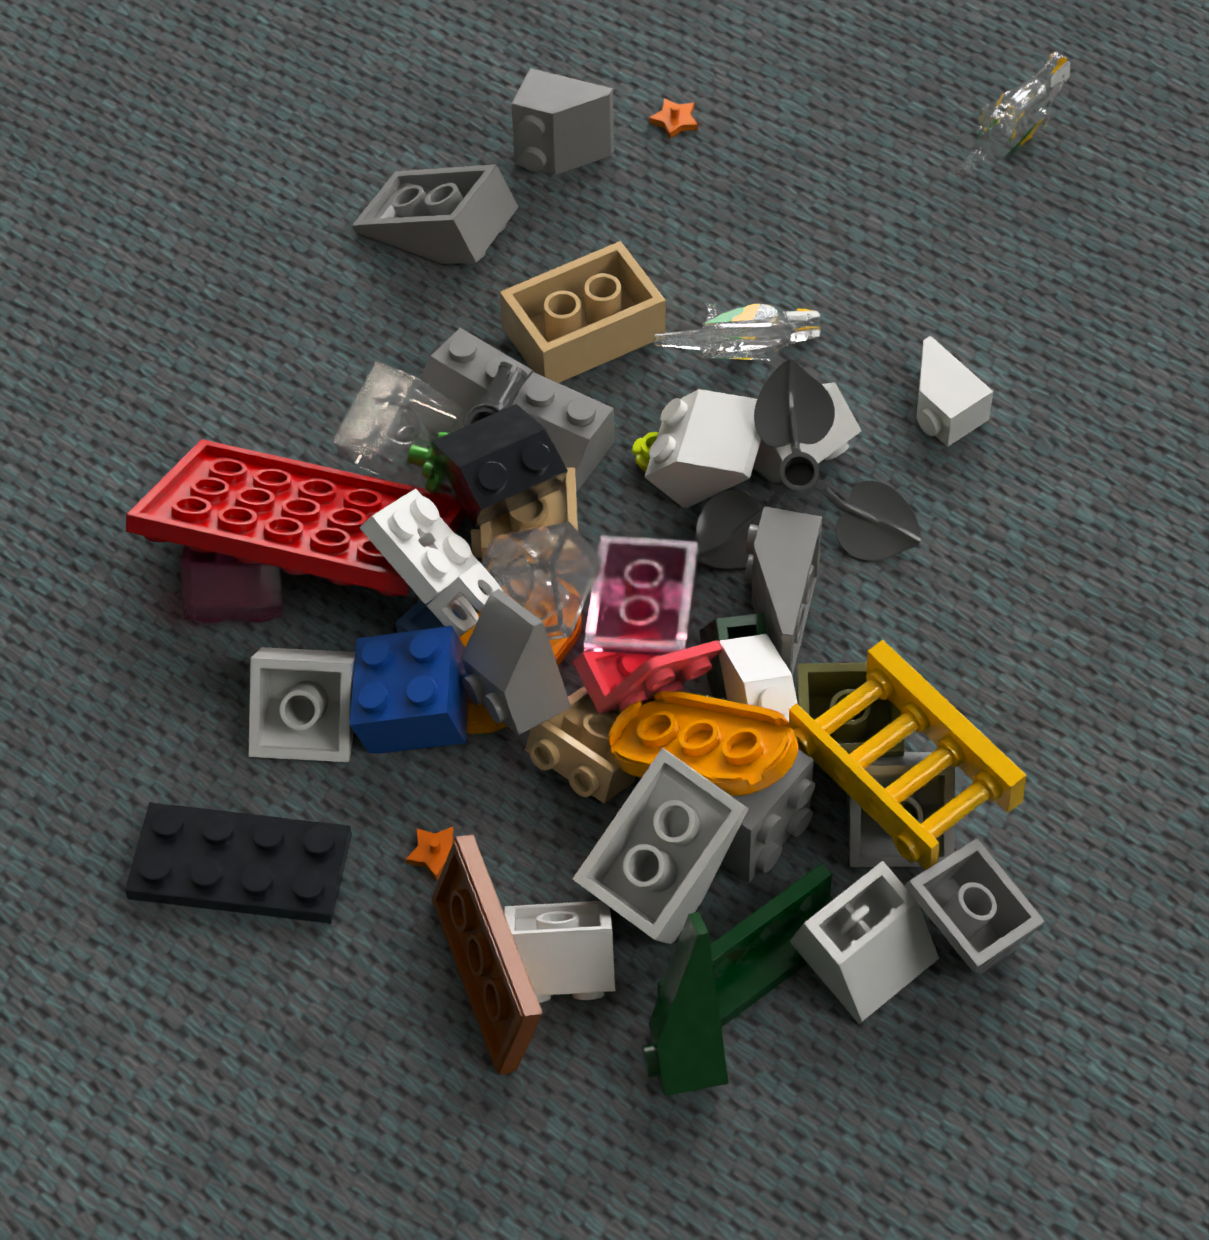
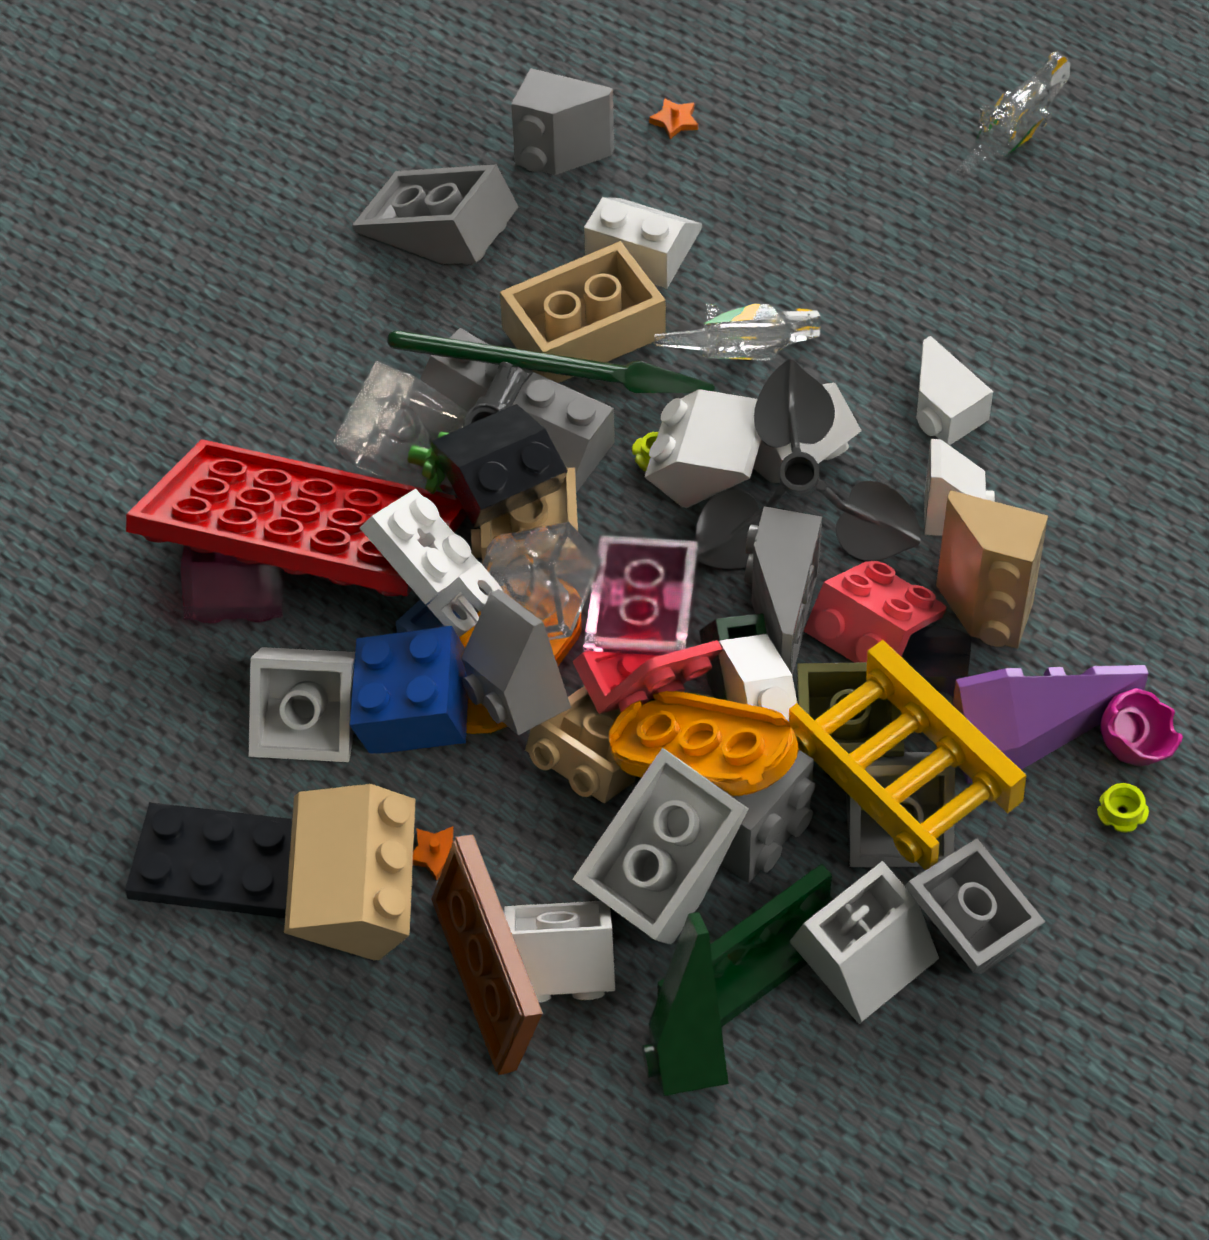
none -> tan slope [284,784,415,960]
none -> dark green piece [387,331,715,393]
none -> white slope [584,197,702,289]
none -> coral bracket [804,561,946,663]
none -> black piece [902,626,972,698]
none -> white slope [924,439,995,536]
none -> tan slope [936,490,1048,649]
none -> medium lavender wedge [952,665,1148,784]
none -> neon yellow plate [1097,783,1149,833]
none -> dark pink hair [1101,688,1183,766]

